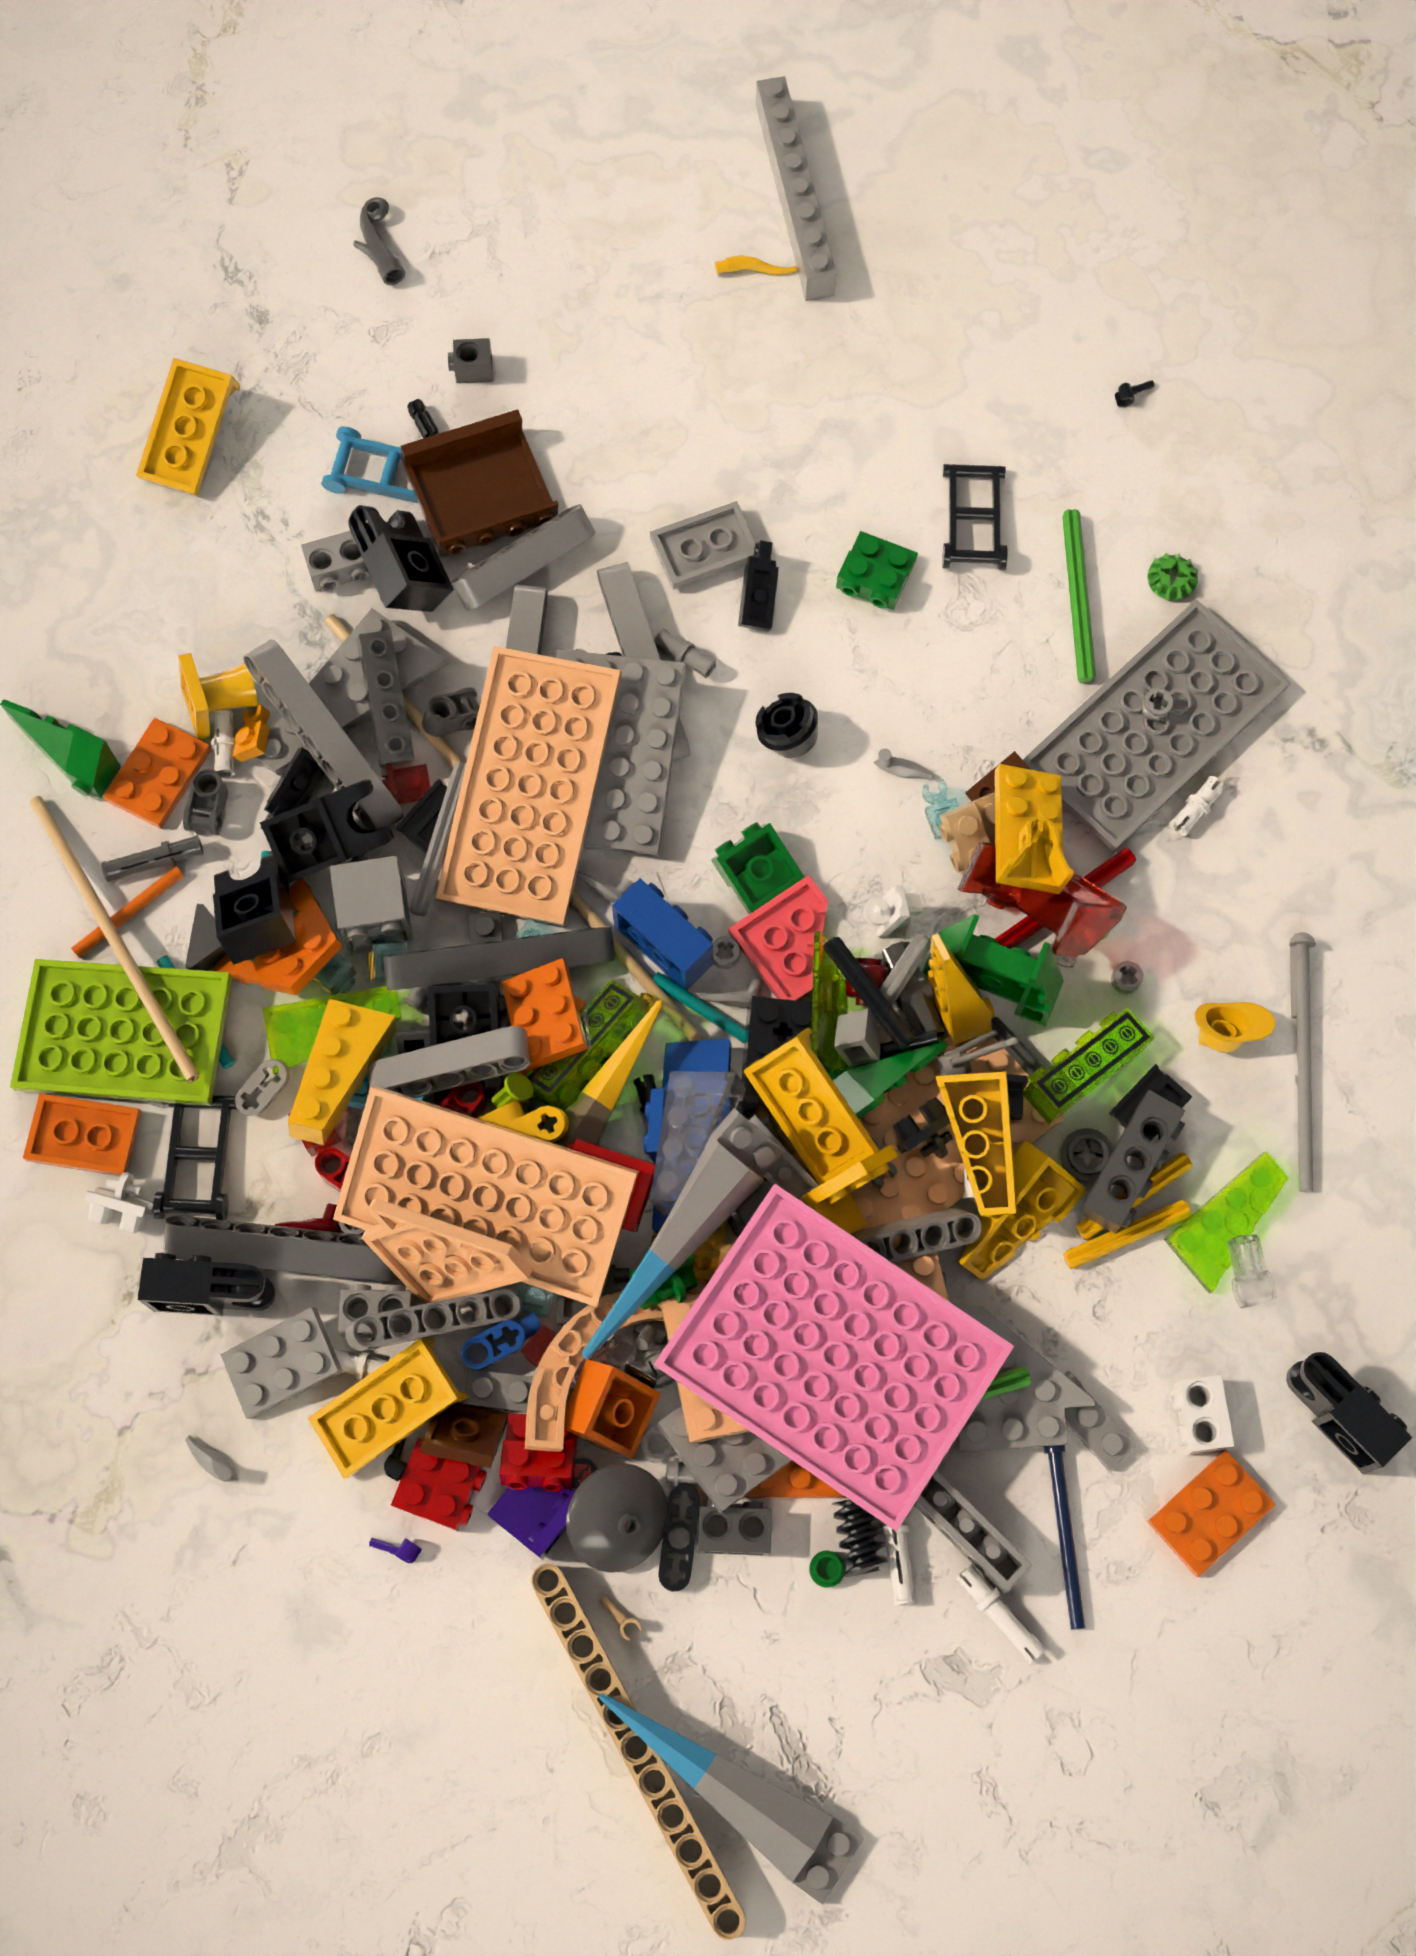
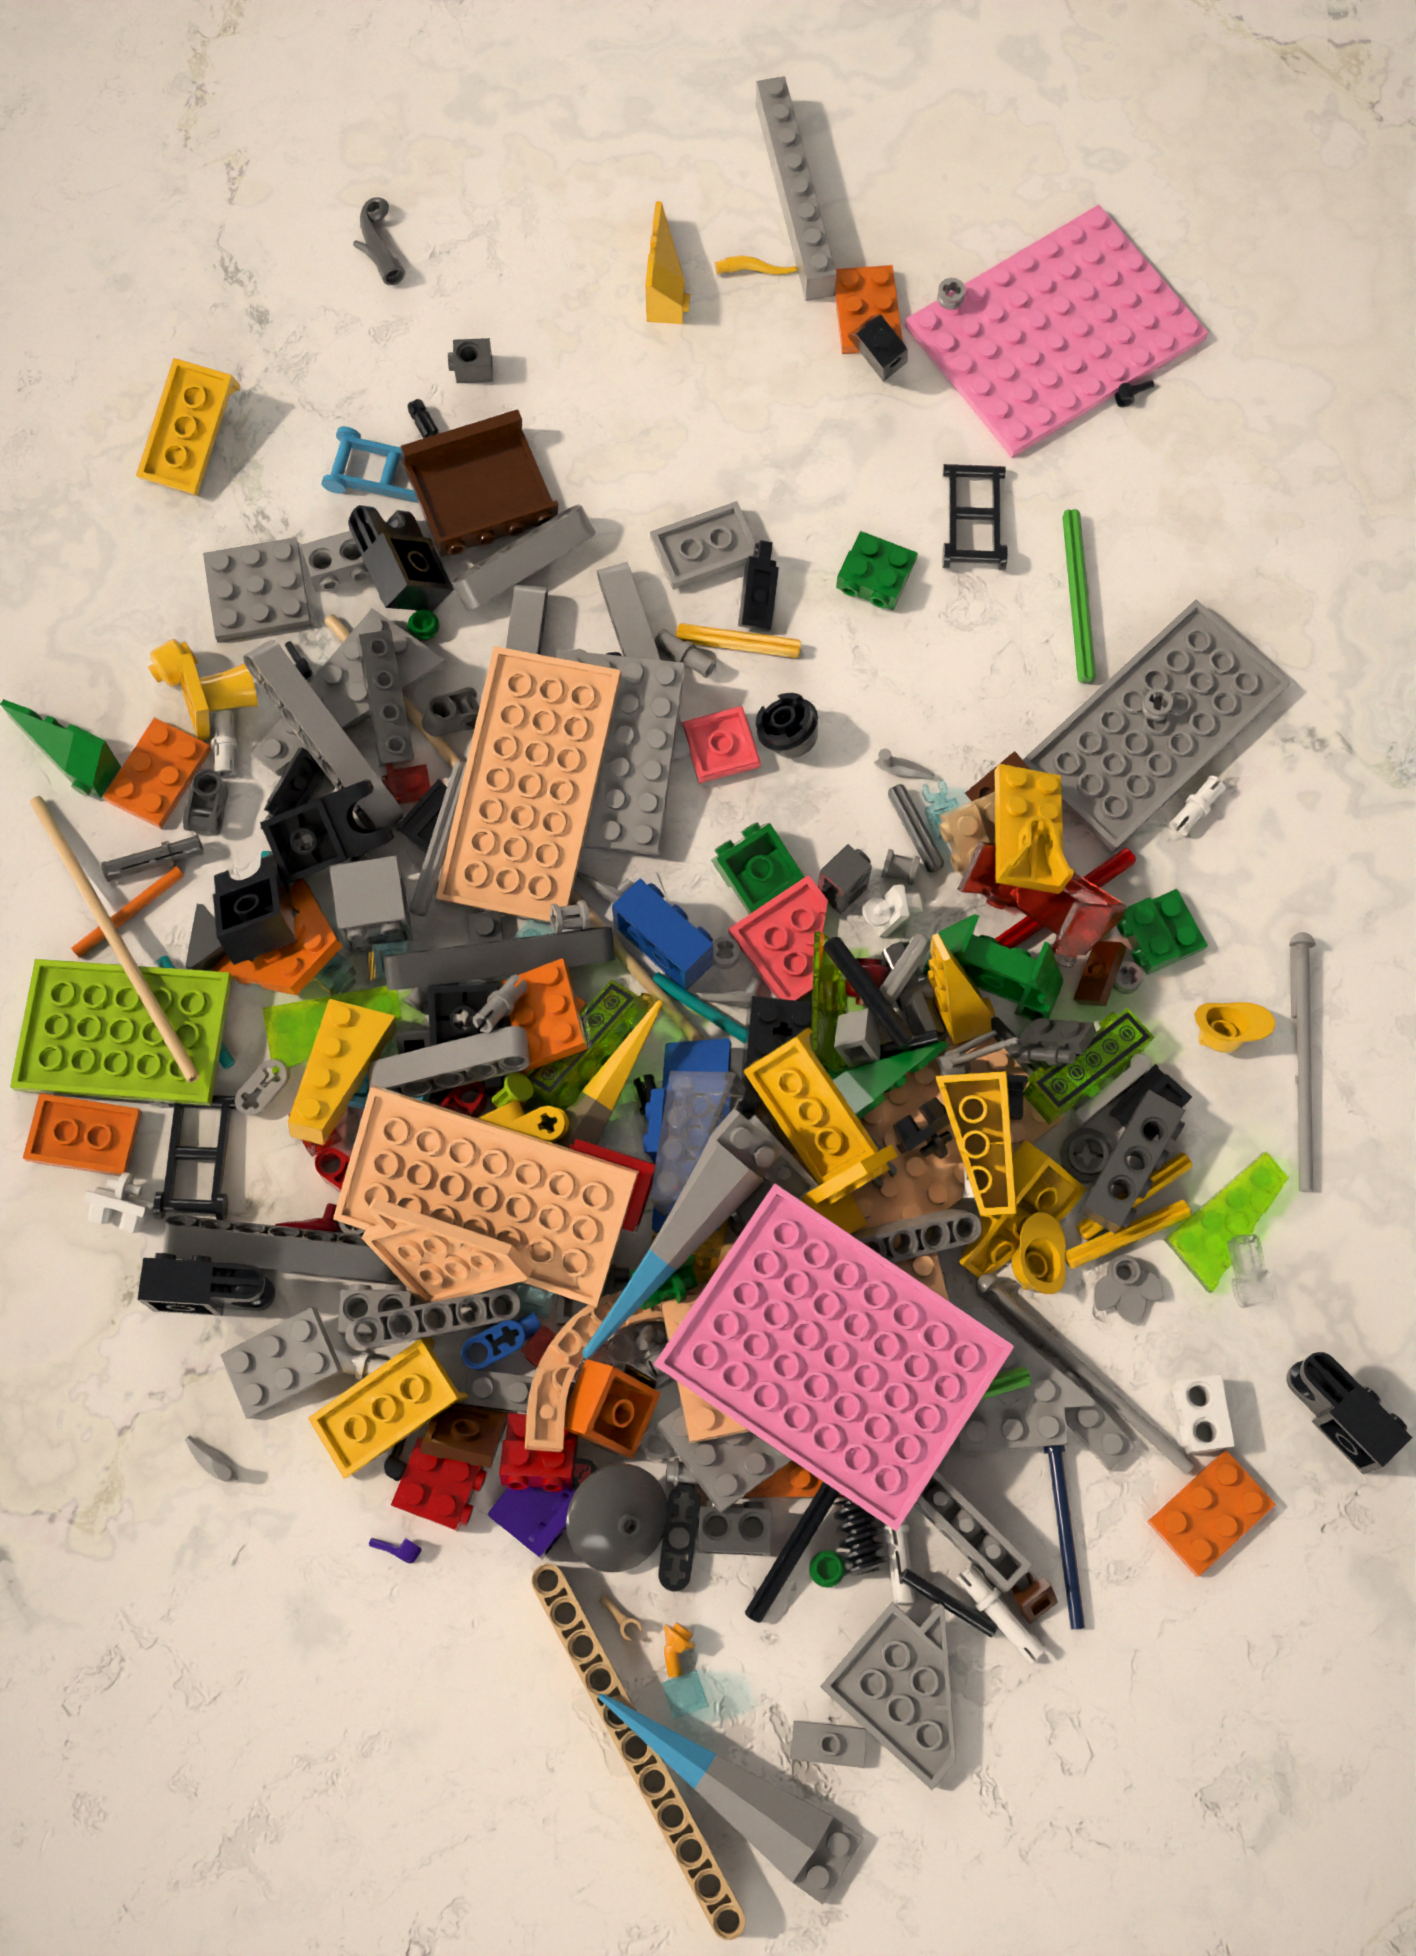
light orange plate [232,704,270,762] -> none
bright green gear [1147,553,1198,601] -> none
none -> yellow head [148,639,199,687]
none -> light grey plate [203,537,311,642]
none -> black hand [285,641,313,680]
none -> green plate [407,609,440,641]
none -> light grey pin [473,975,528,1033]
none -> light grey bush [550,900,590,934]
none -> yellow wedge [645,201,690,324]
none -> clear light blue panel [662,1670,708,1719]
none -> light orange plate [664,1622,696,1677]
none -> yellow axle [676,623,801,658]
none -> coral plate [682,706,761,784]
none -> black axle [745,1482,839,1623]
none -> light grey plate [790,1721,867,1768]
none -> dark grey brick [818,844,872,915]
none -> light grey wing [820,1601,956,1790]
none -> orange plate [835,265,903,354]
none -> black torso [848,314,908,382]
none -> light grey bush [881,849,920,886]
none -> dark grey axle [888,784,944,873]
none -> black bar [899,1568,998,1638]
none -> bright pink plate [905,205,1208,458]
none -> light grey bush [937,278,966,310]
none -> light grey bar [976,1273,1195,1475]
none -> dark grey plate [1009,1018,1097,1066]
none -> yellow piece [1011,1212,1066,1295]
none -> reddish brown tile [1011,1572,1058,1624]
none -> light grey plate [1069,1053,1151,1130]
none -> reddish brown plate [1073,941,1127,1006]
none -> light grey plate [1094,1255,1163,1324]
none -> green plate [1116,889,1208,975]

